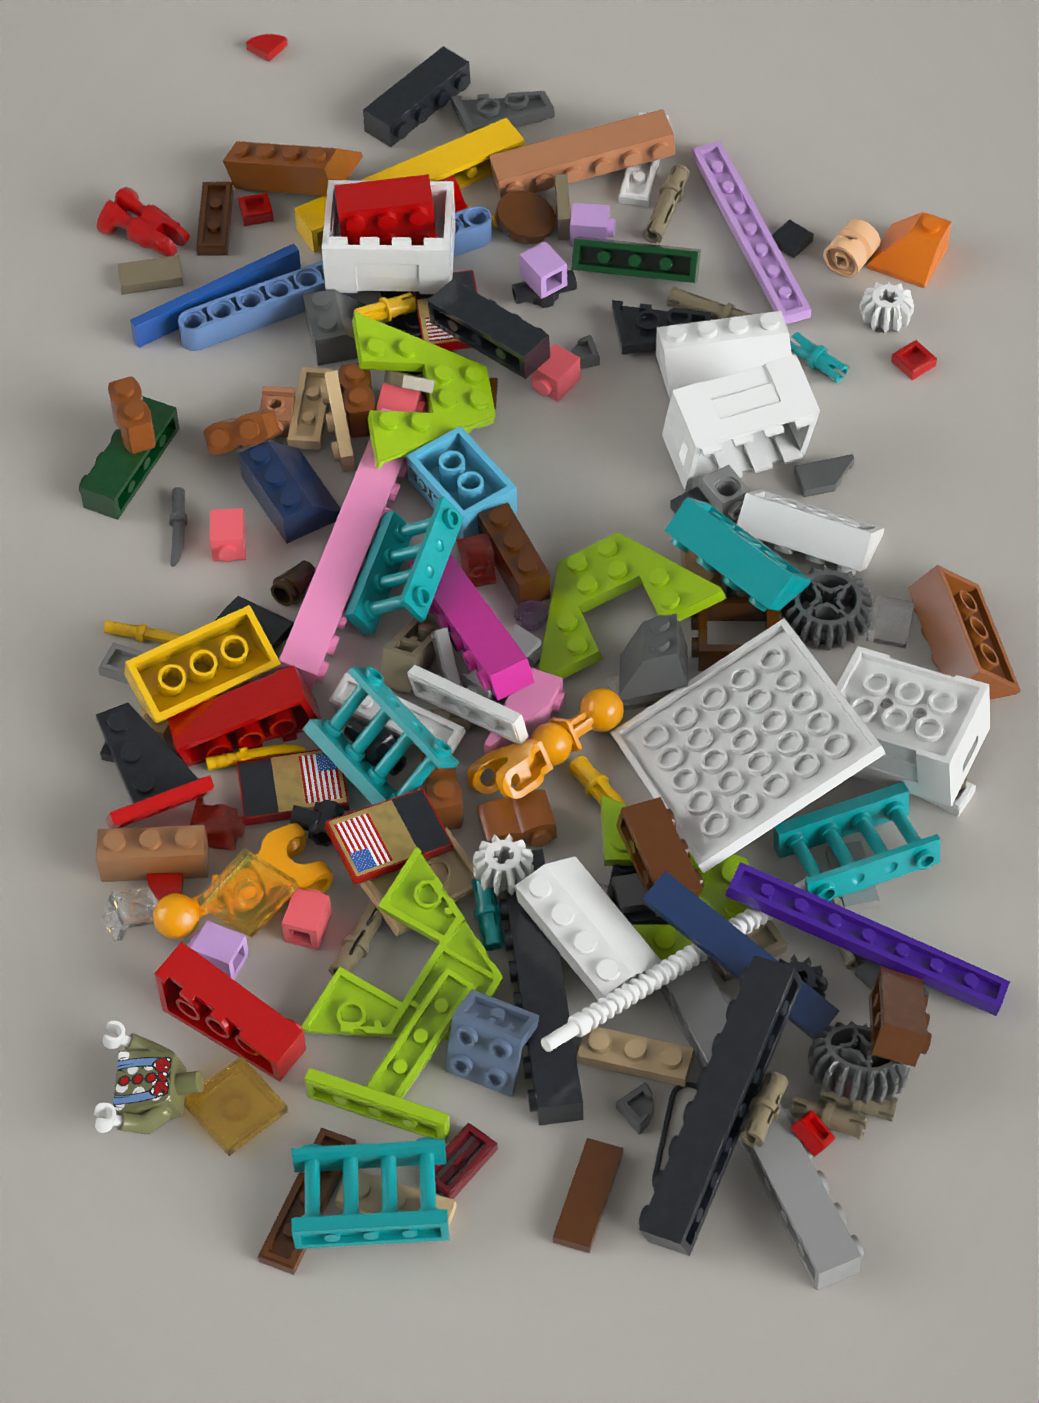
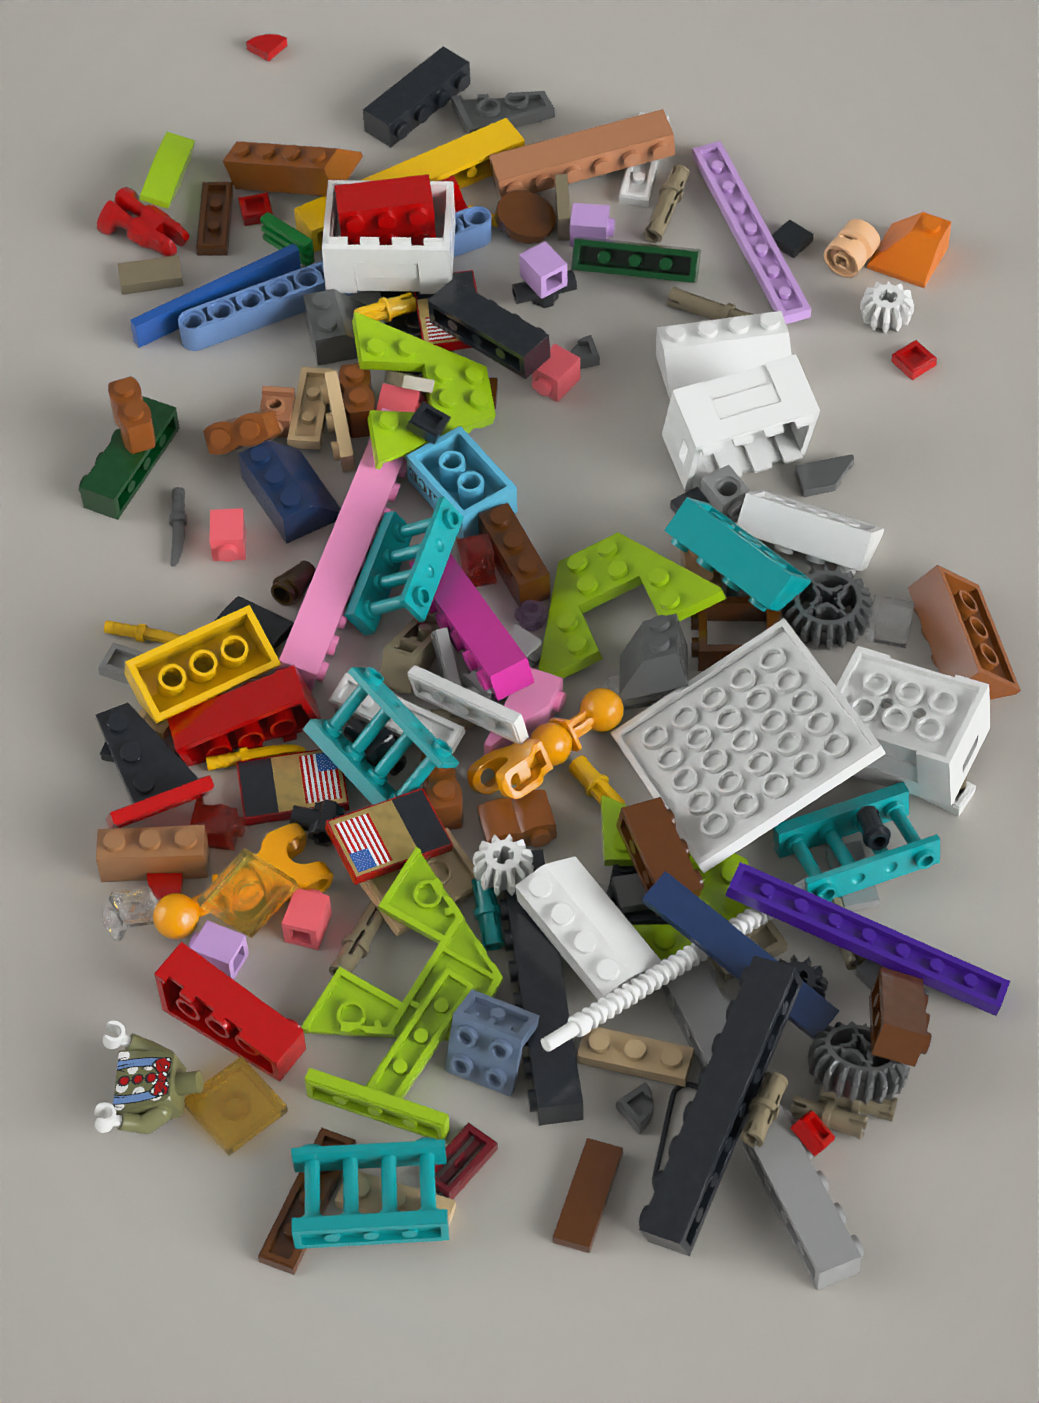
black wing [612,300,712,355] -> none
teal pin [790,332,849,383] -> none
none -> lime slope [139,131,196,209]
none -> green tile [260,212,315,267]
none -> black tile [406,402,451,445]
none -> black pin [856,805,891,850]

